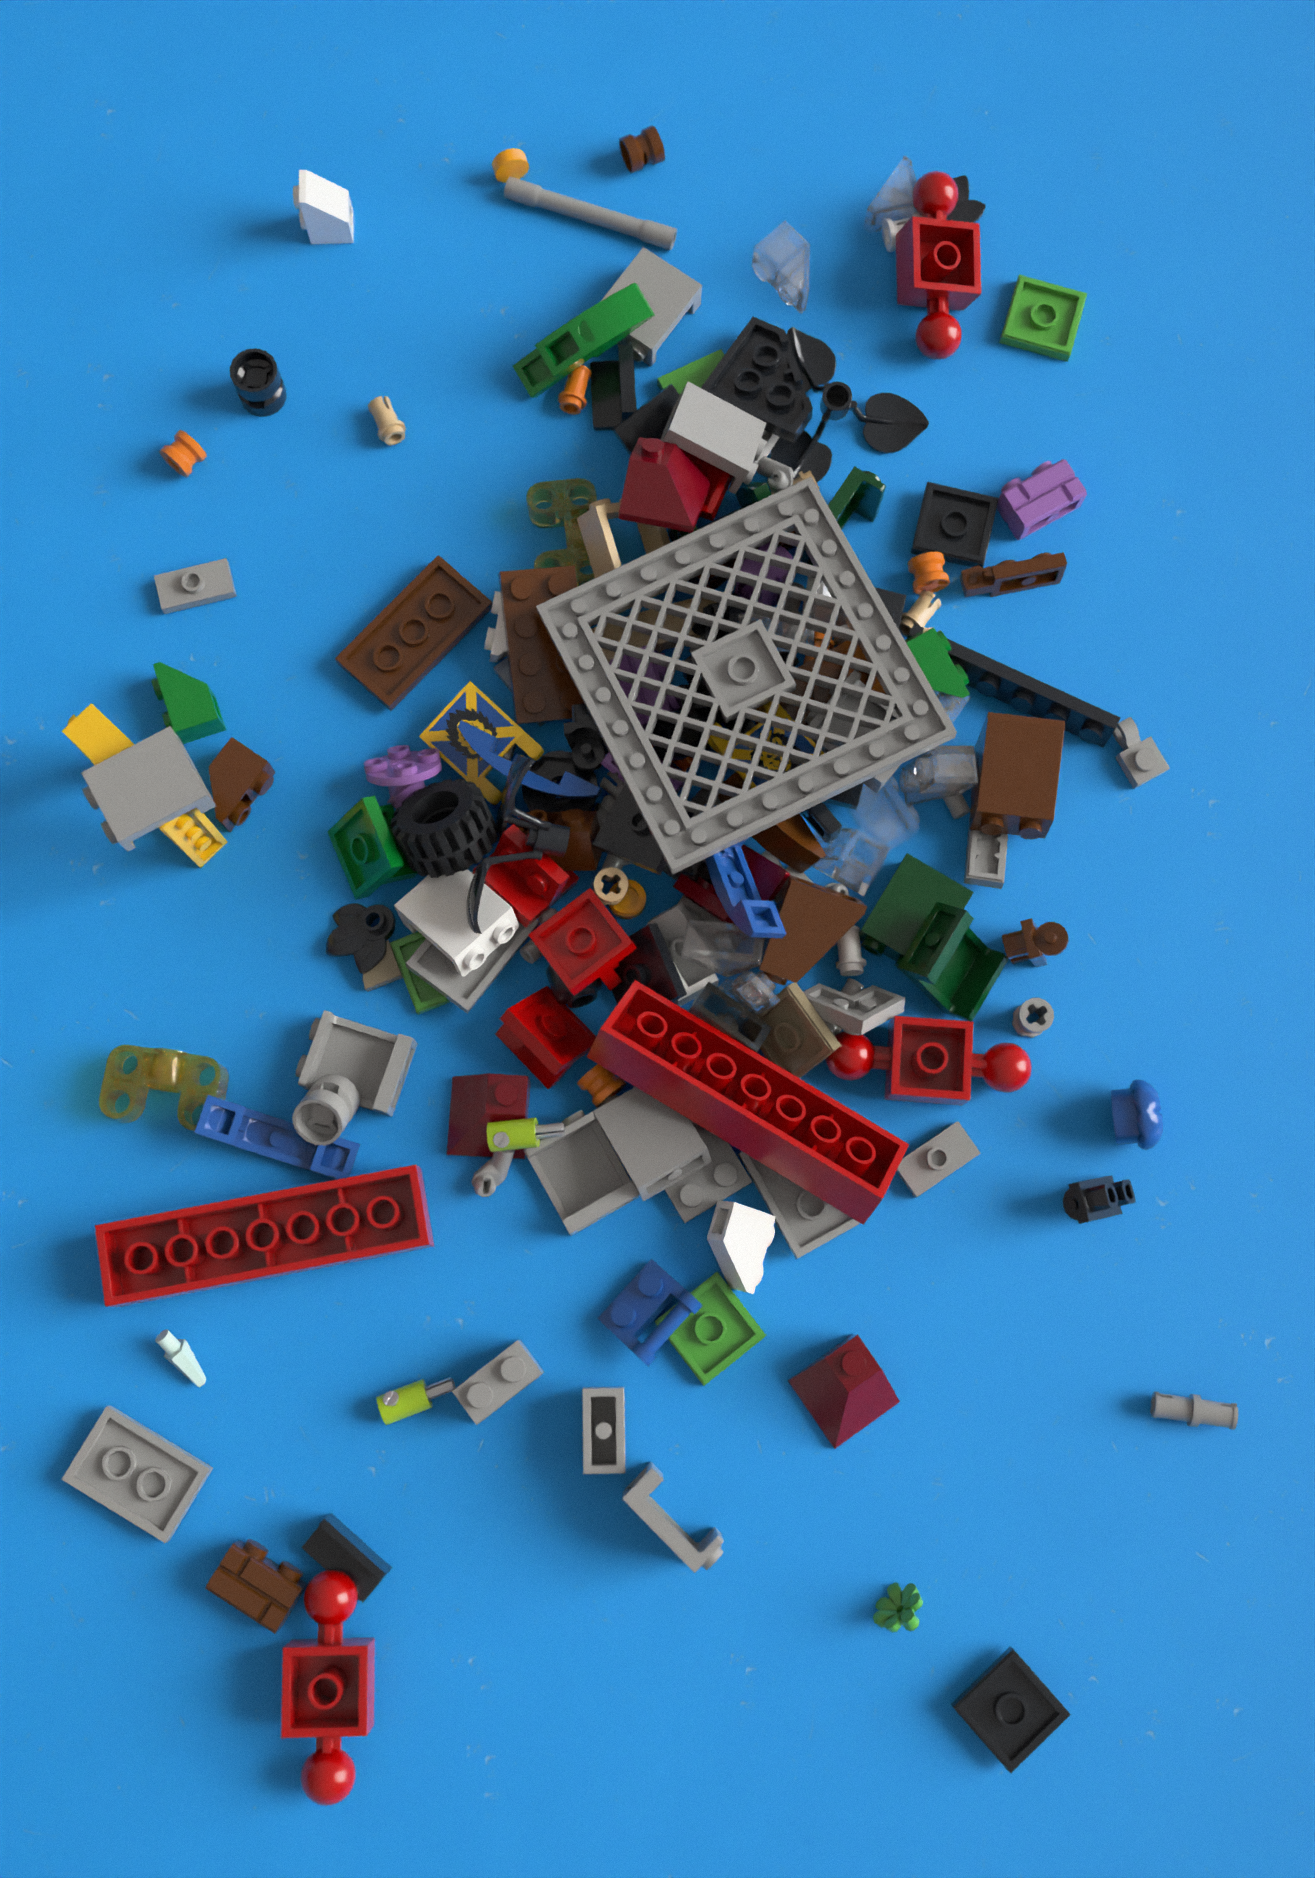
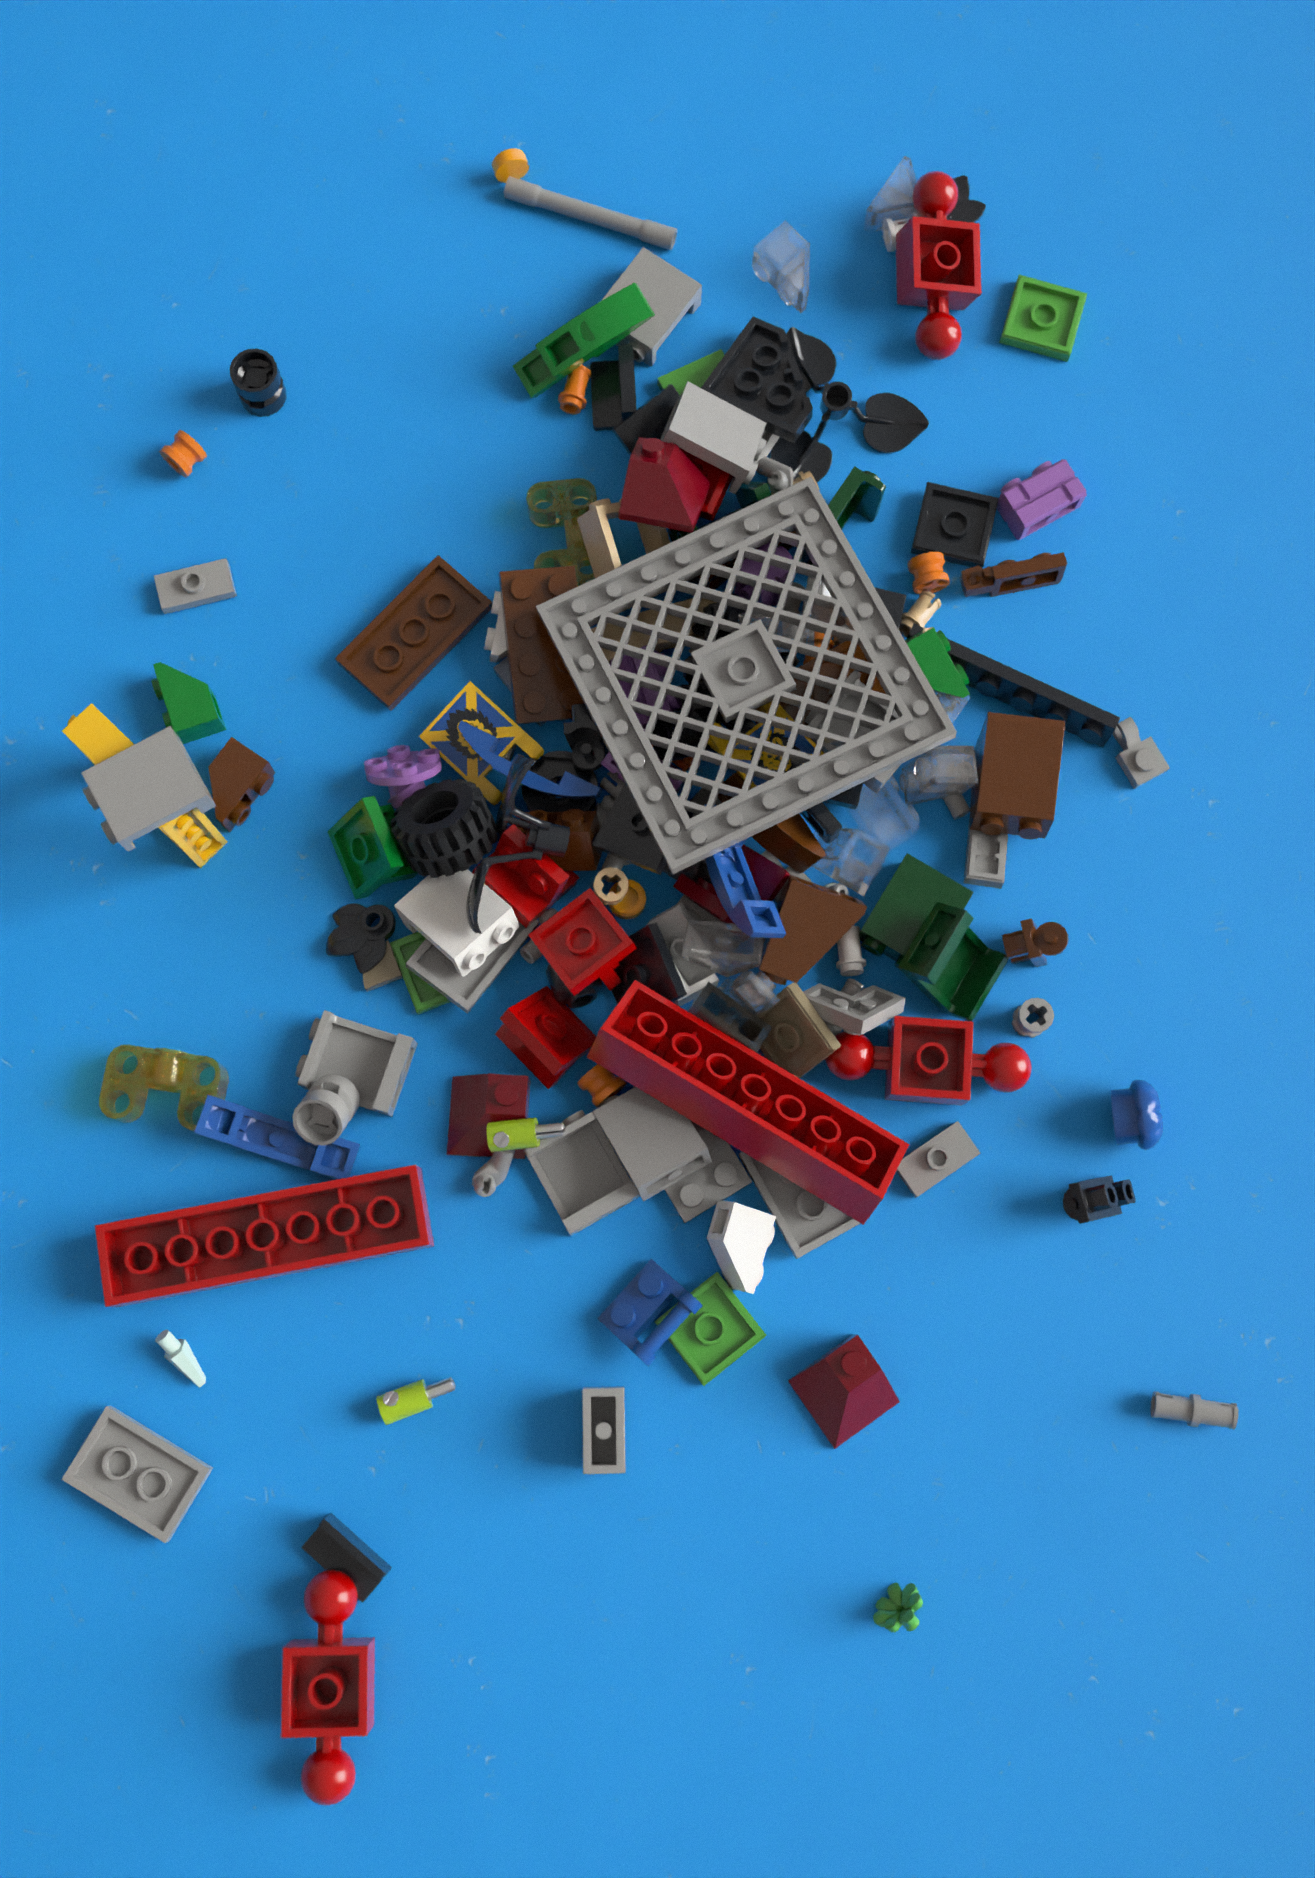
reddish brown brick [205,1539,308,1634] -> none
white slope [293,170,354,244] -> none
tan pin [368,396,406,445] -> none
light grey brick [452,1340,545,1425] -> none
reddish brown wheel [619,125,665,174] -> none
light grey panel [622,1462,724,1573] -> none
black plate [951,1646,1071,1774] -> none

